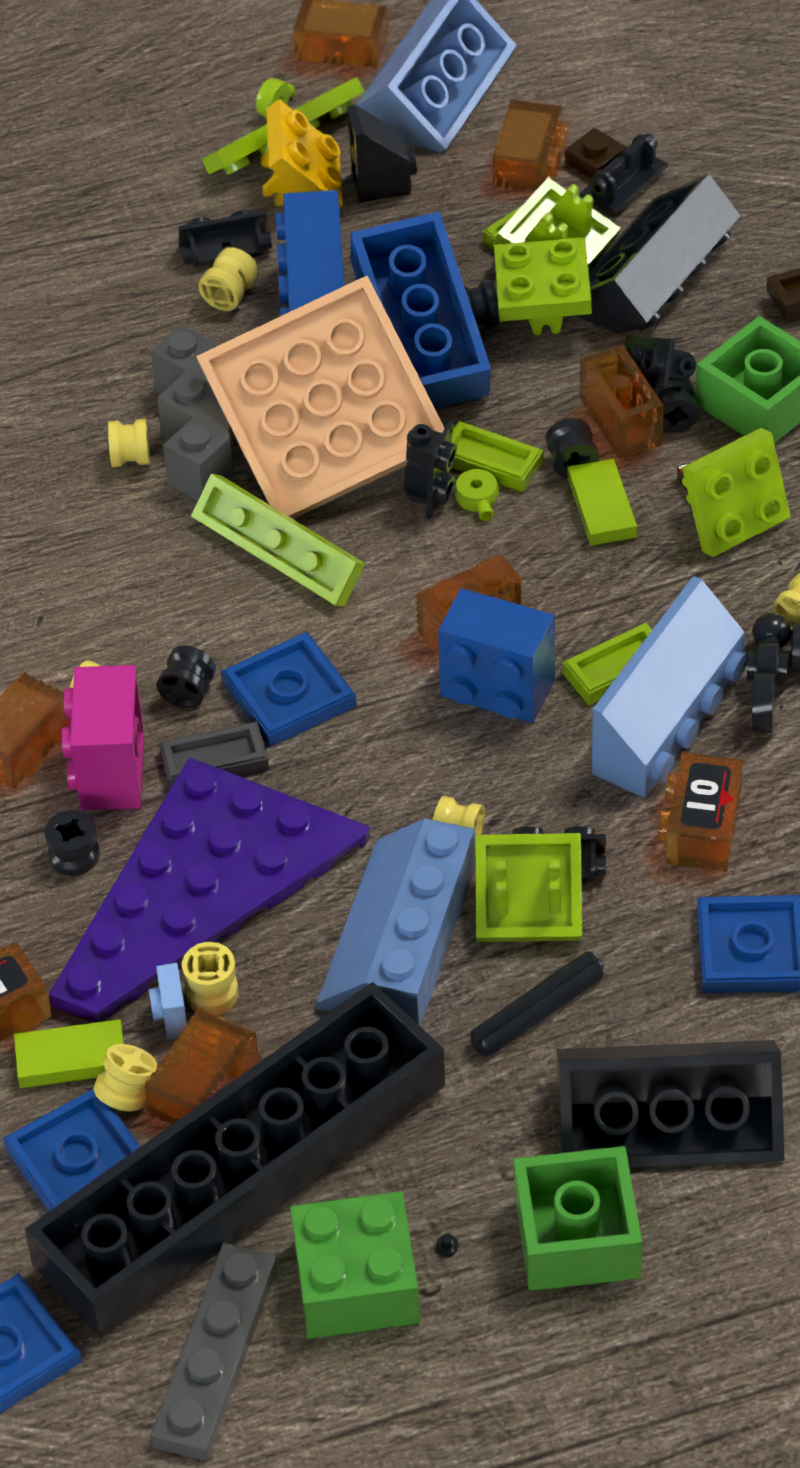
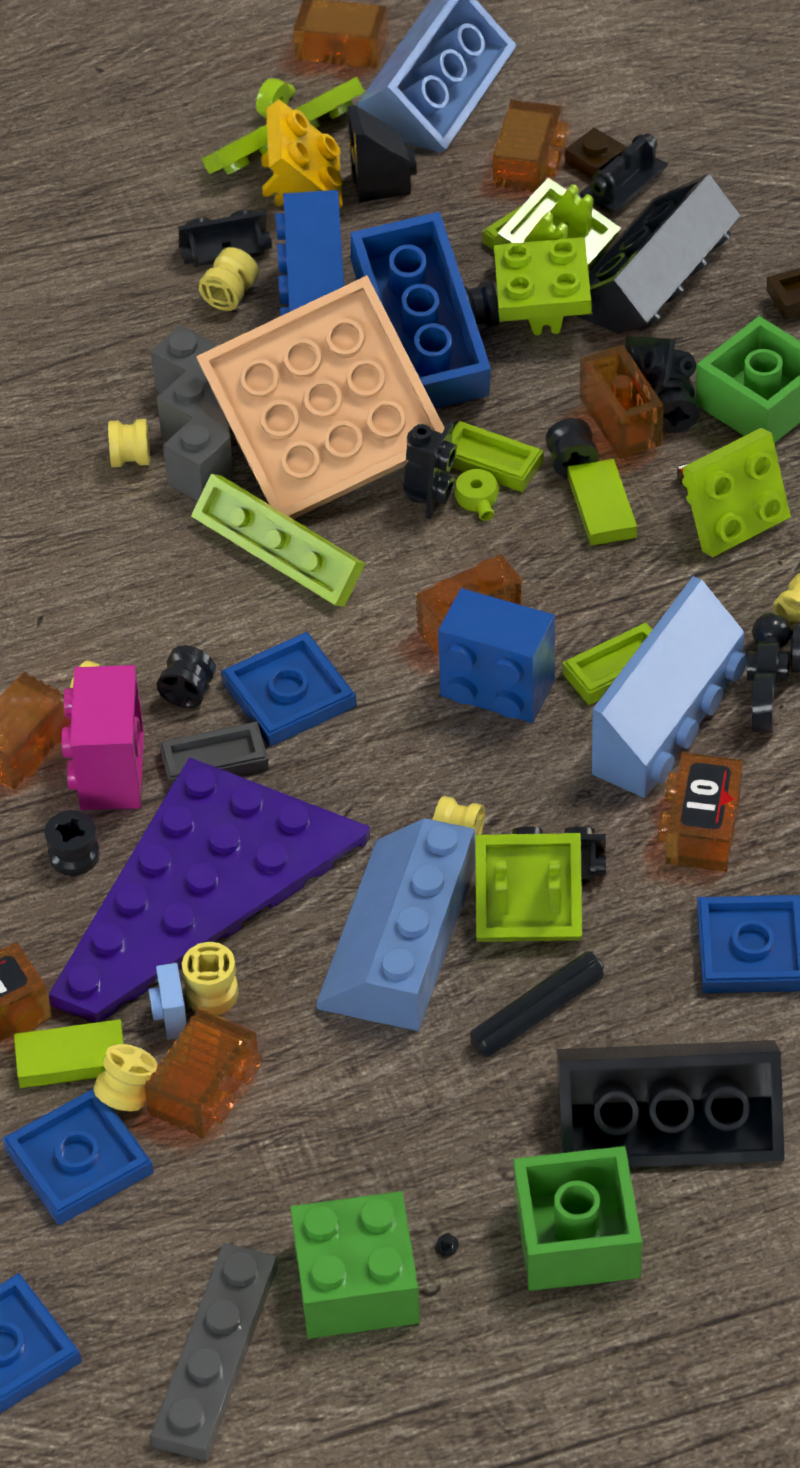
black brick [25,982,446,1338] -> none

